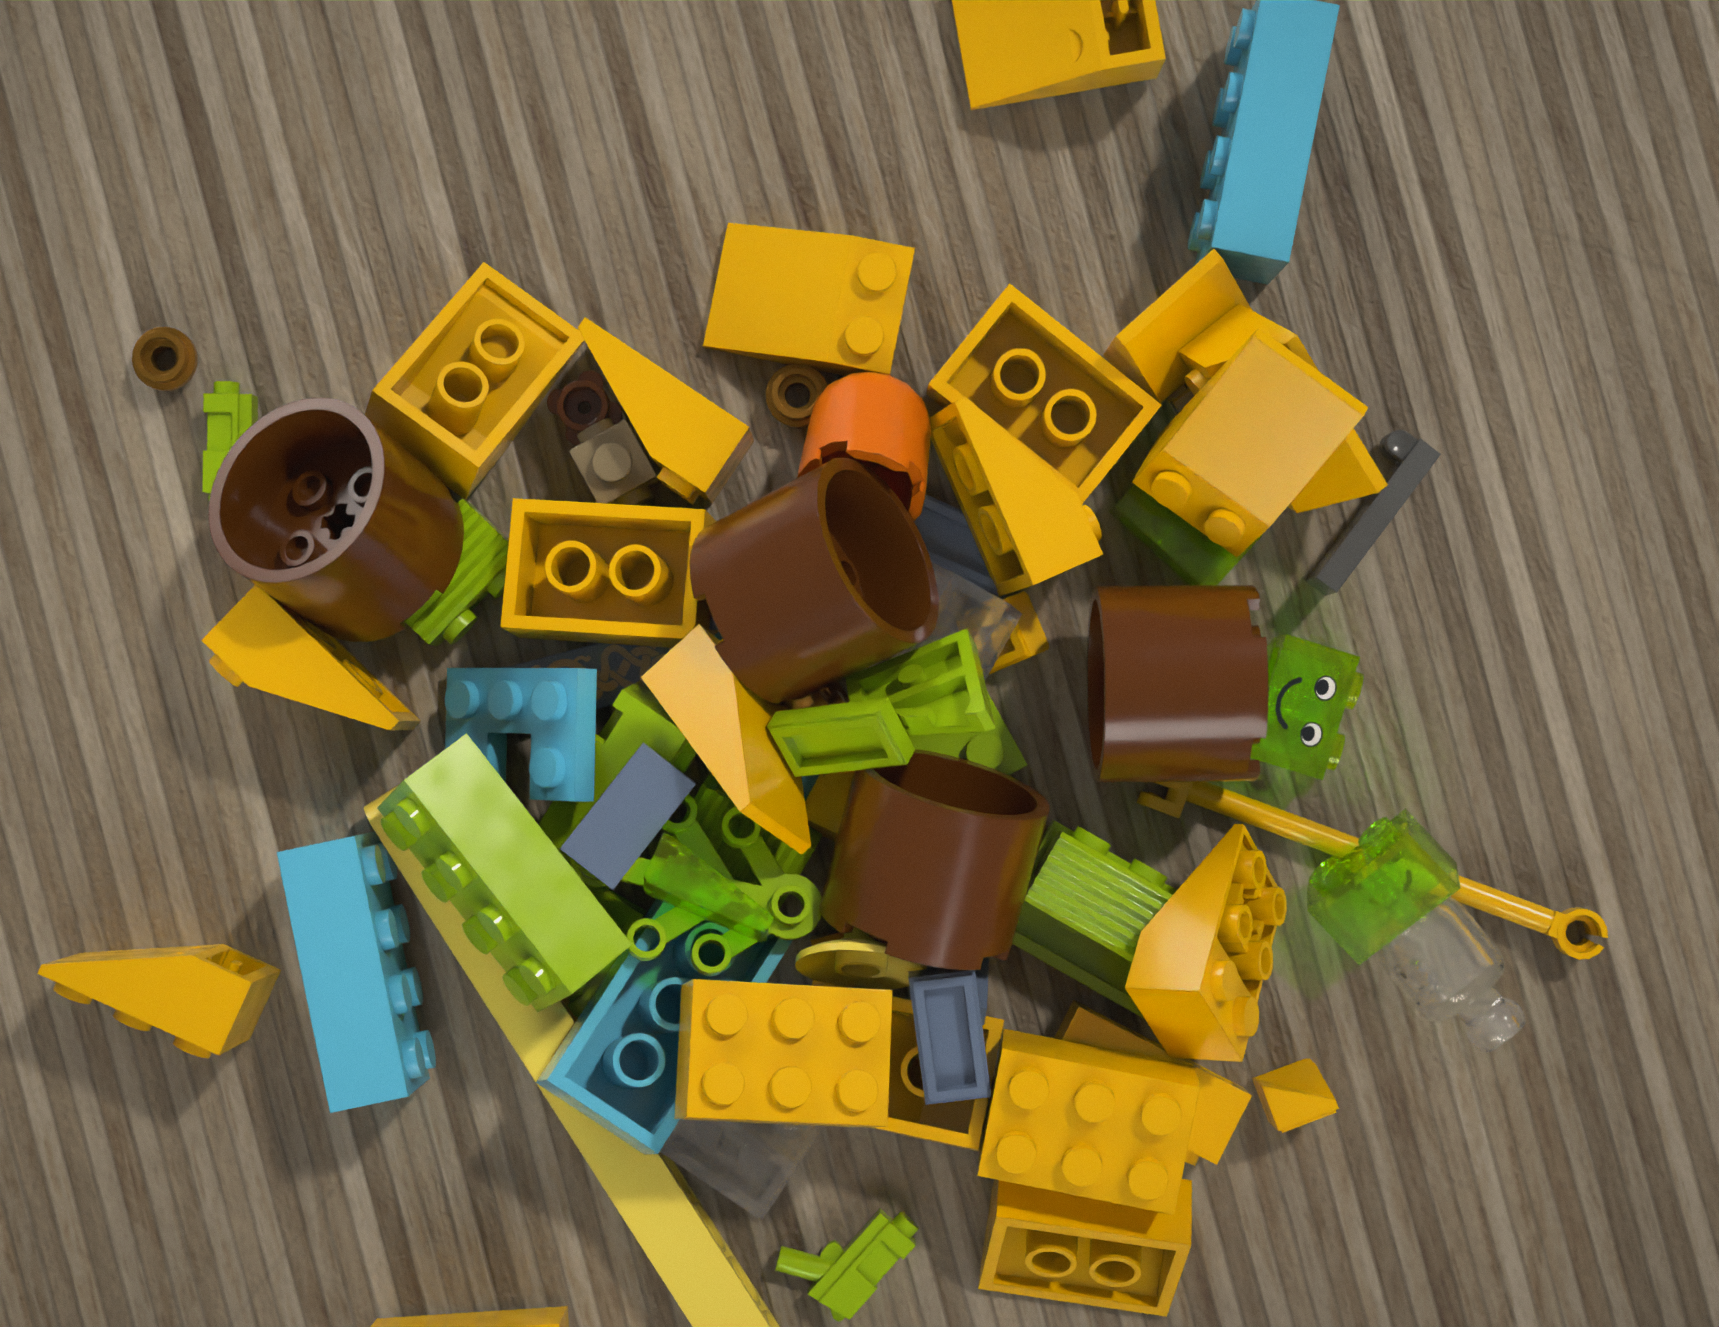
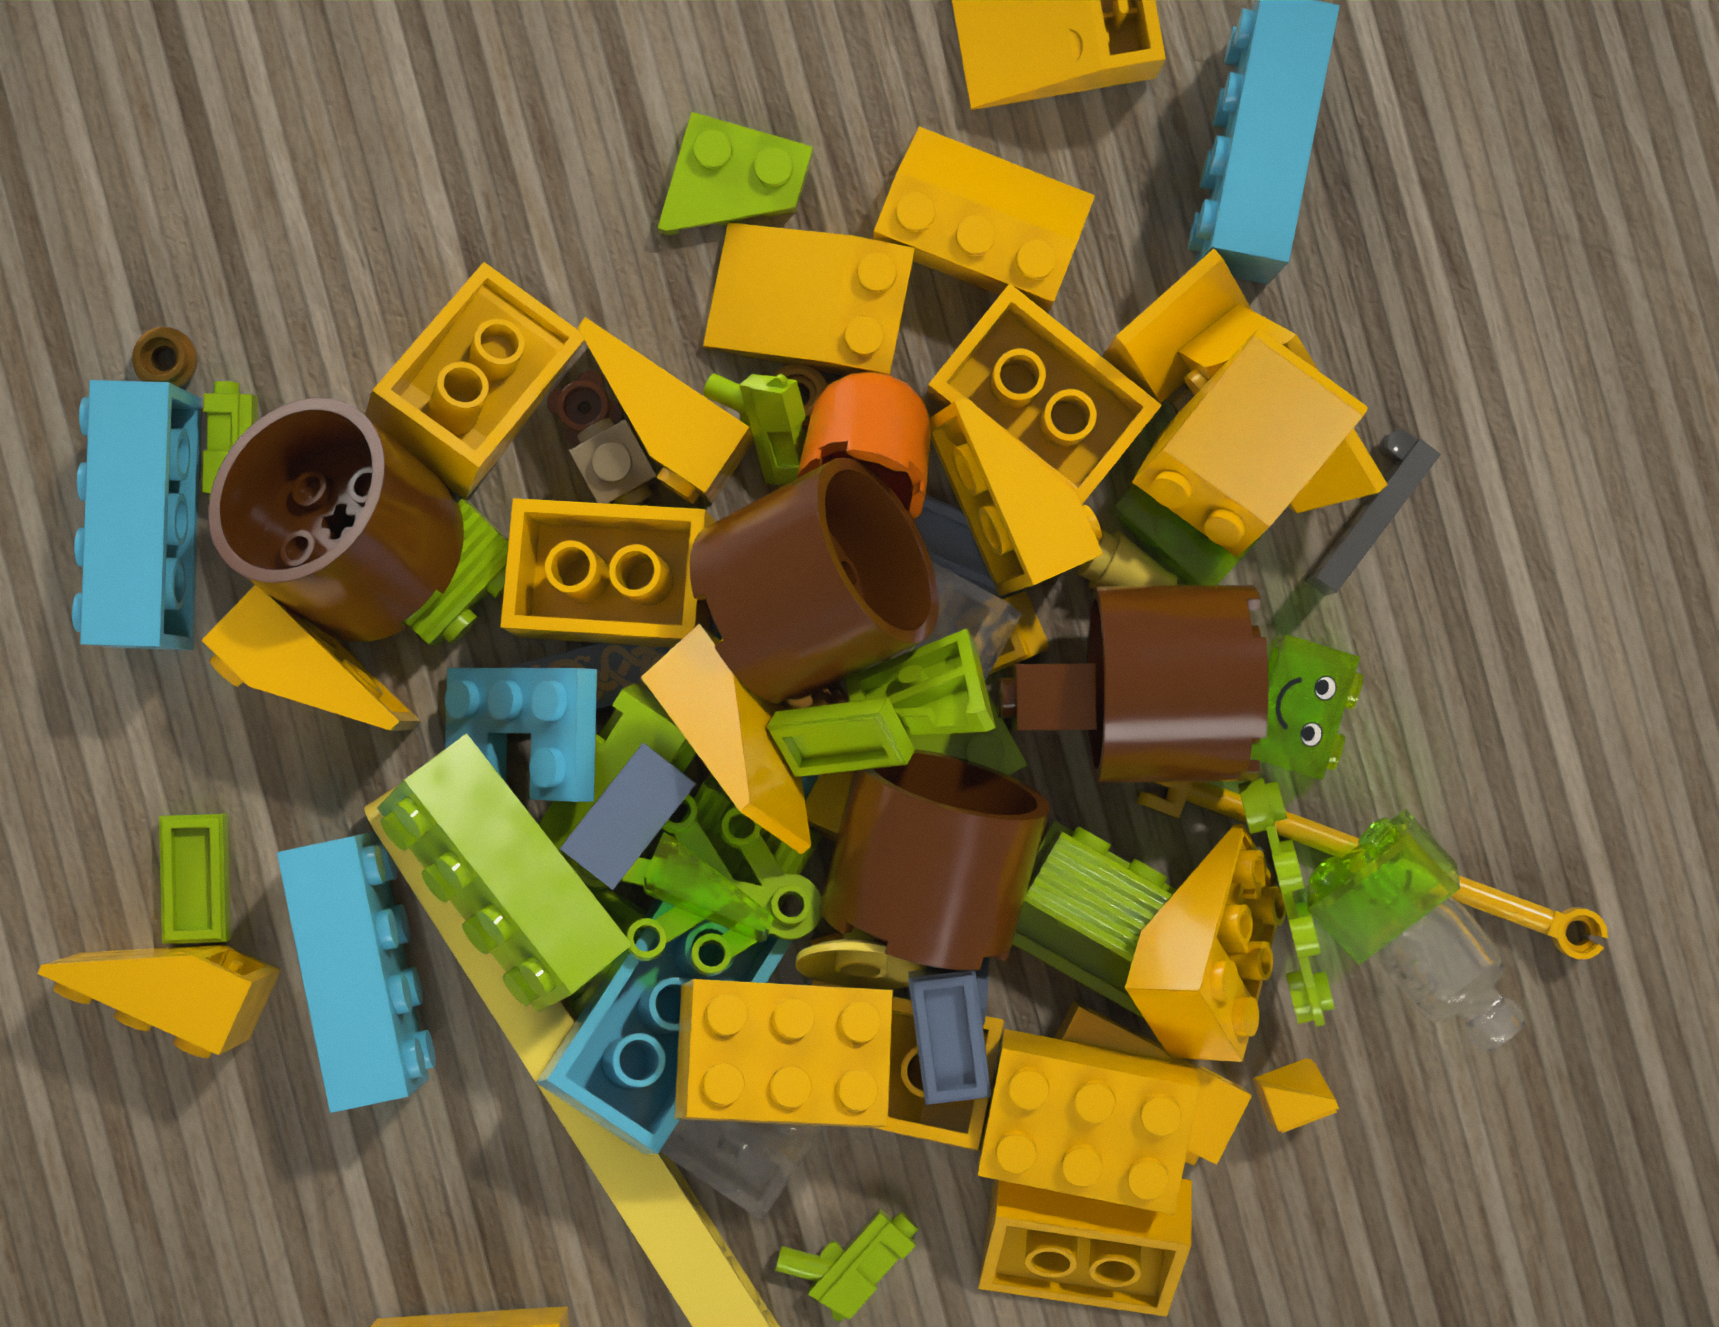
none -> medium azure brick [72,380,202,650]
none -> lime tile [159,813,231,944]
none -> lime wing [658,111,813,235]
none -> lime piece [703,373,807,485]
none -> yellow slope [873,126,1095,314]
none -> reddish brown brick [997,663,1097,731]
none -> light yellow cone [1078,530,1178,589]
none -> lime plant [1238,778,1335,1027]

